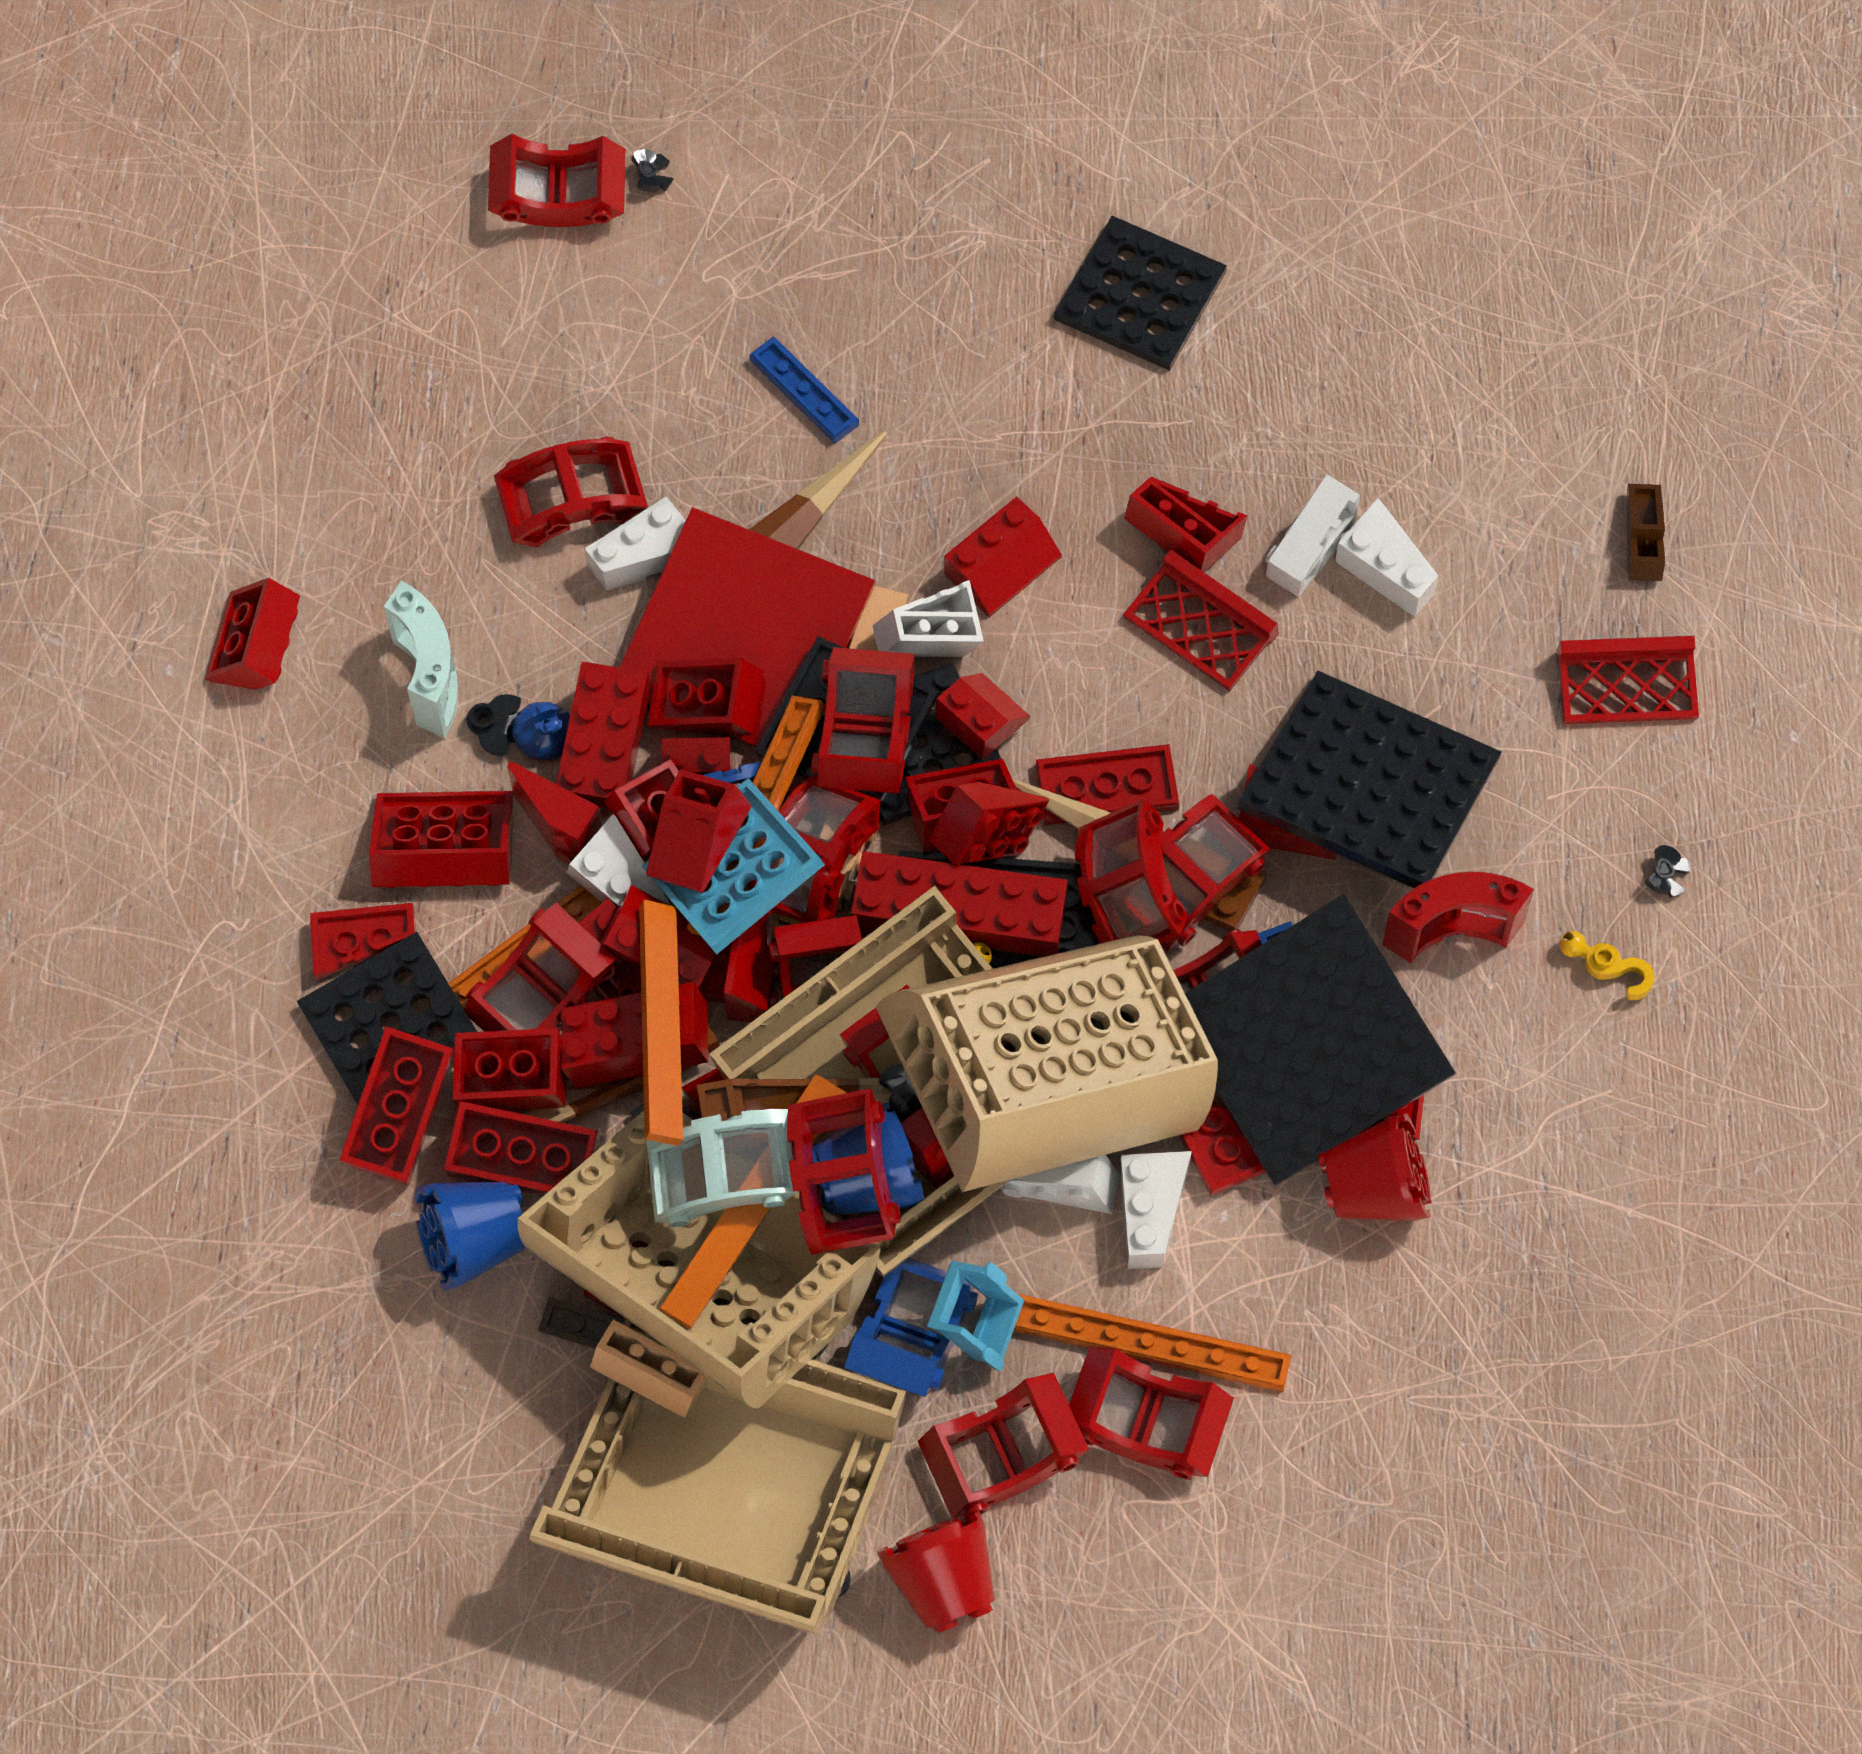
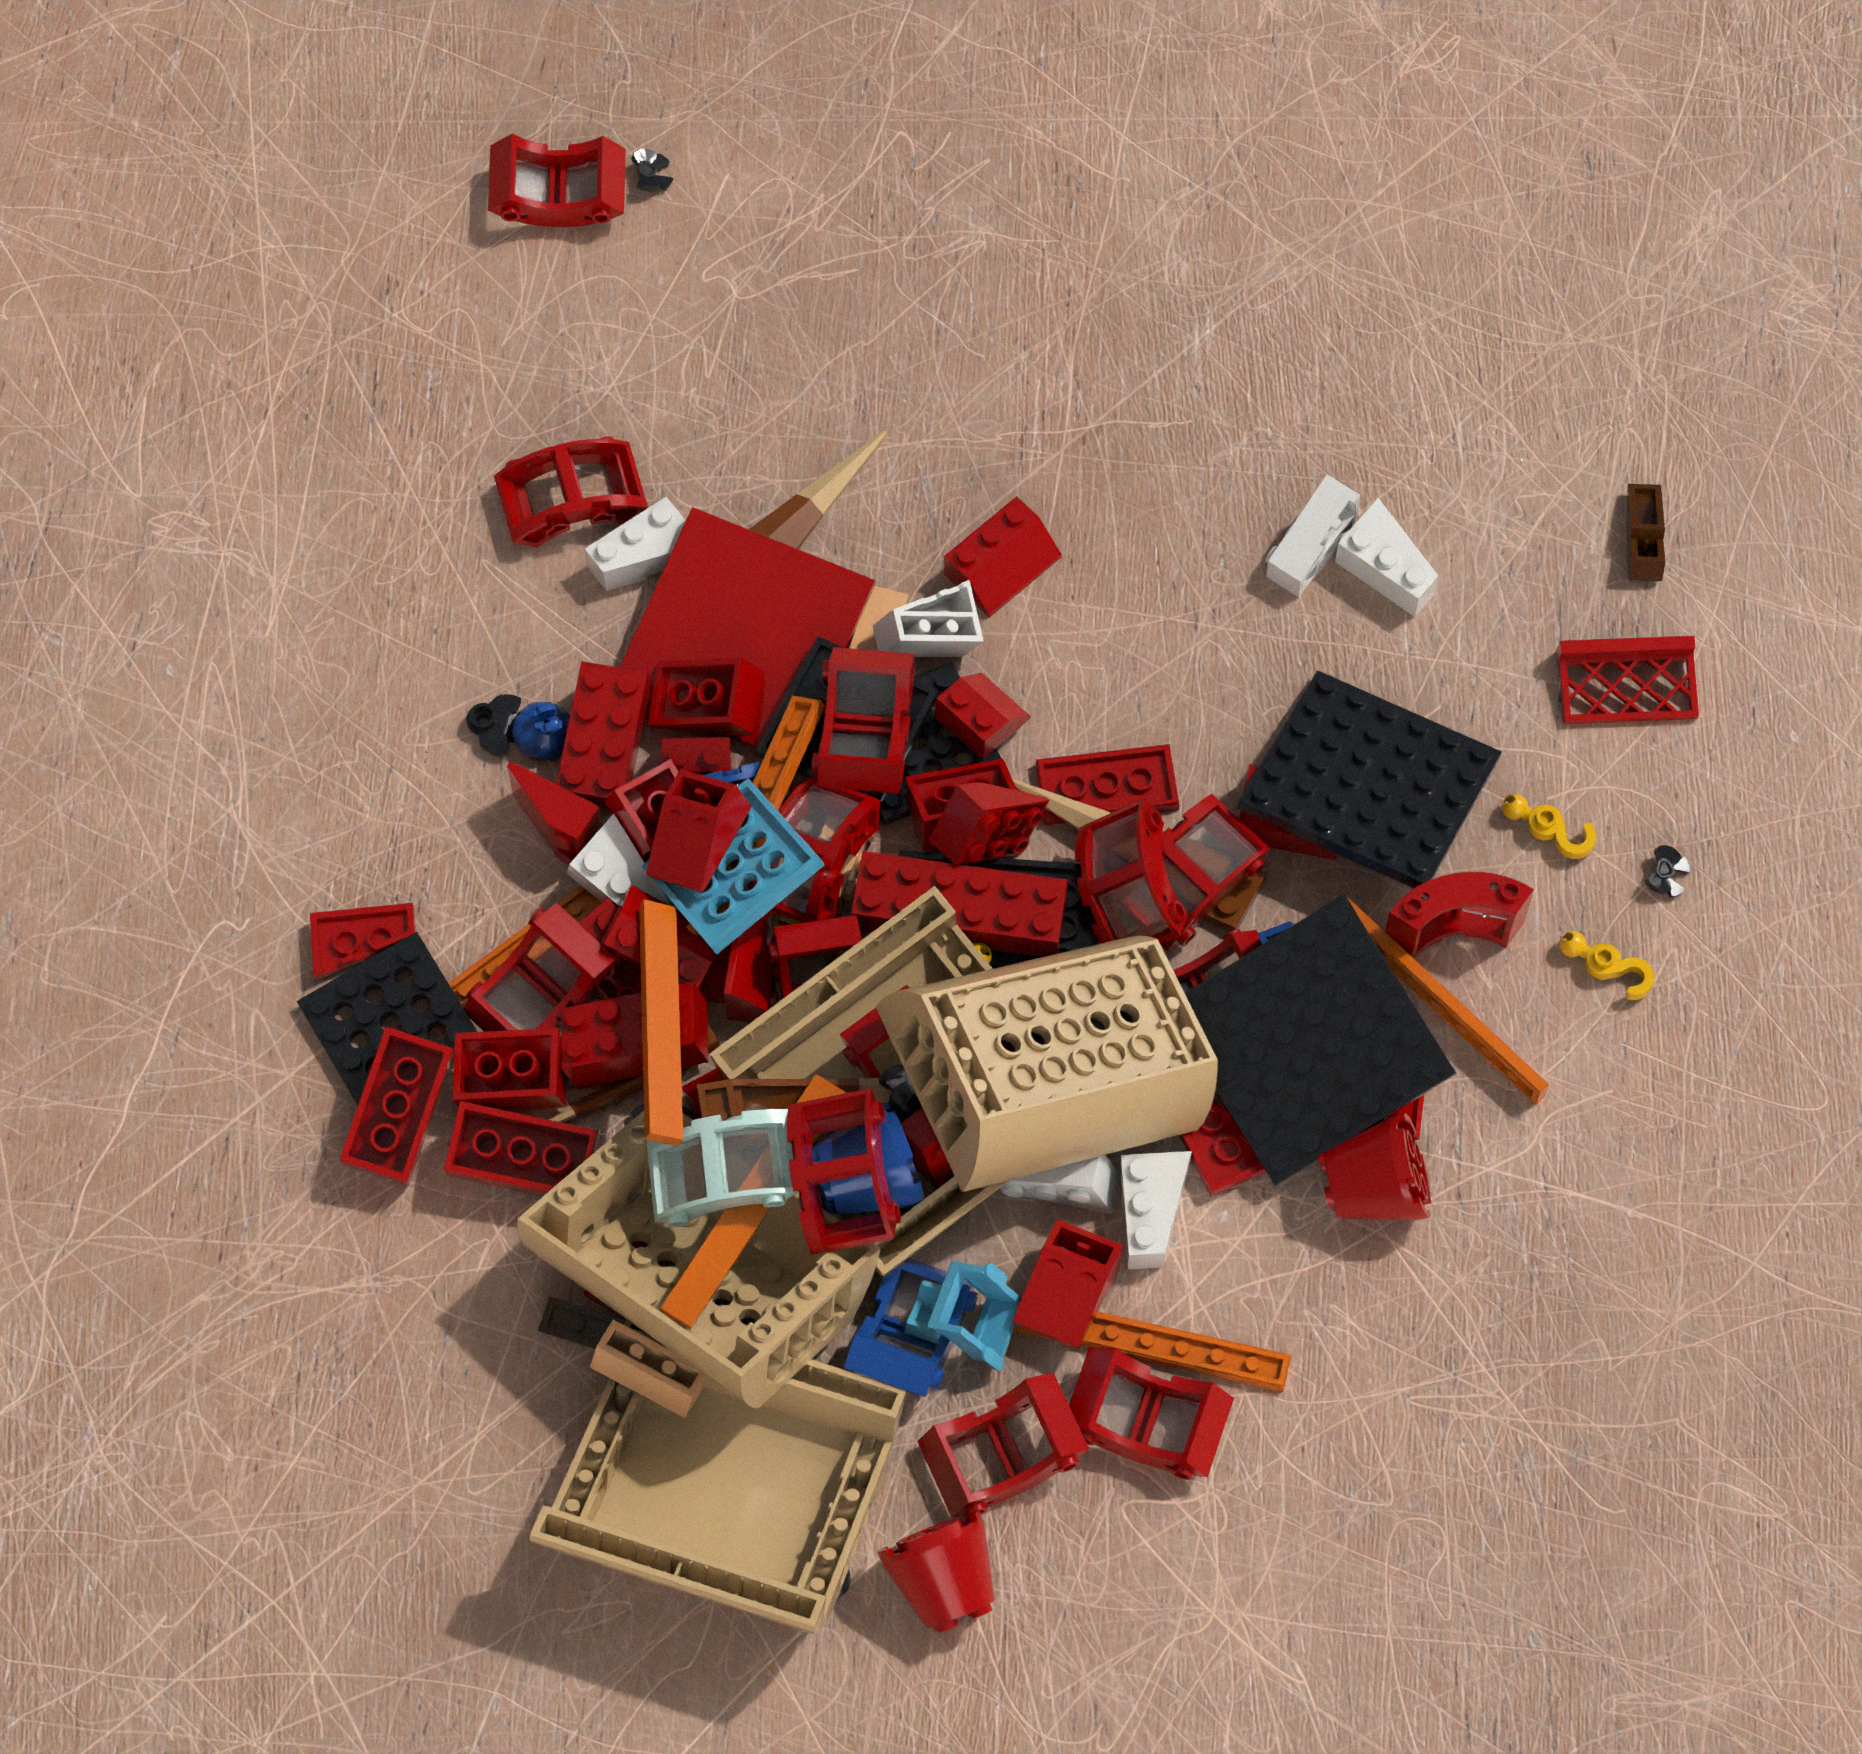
red slope [205,578,300,690] -> none
red slope [369,791,513,888] -> none
light aqua window [384,580,458,739] -> none
blue cone [414,1182,525,1291] -> none
blue tile [749,336,859,444] -> none
black piece [1054,216,1227,371] -> none
red fence [1123,550,1279,691] -> none
red wedge [1124,477,1248,572] -> none
none -> medium azure bracket [904,1280,943,1344]
none -> red slope [1012,1219,1123,1350]
none -> orange tile [1348,898,1549,1105]
none -> yellow piece [1501,793,1597,859]

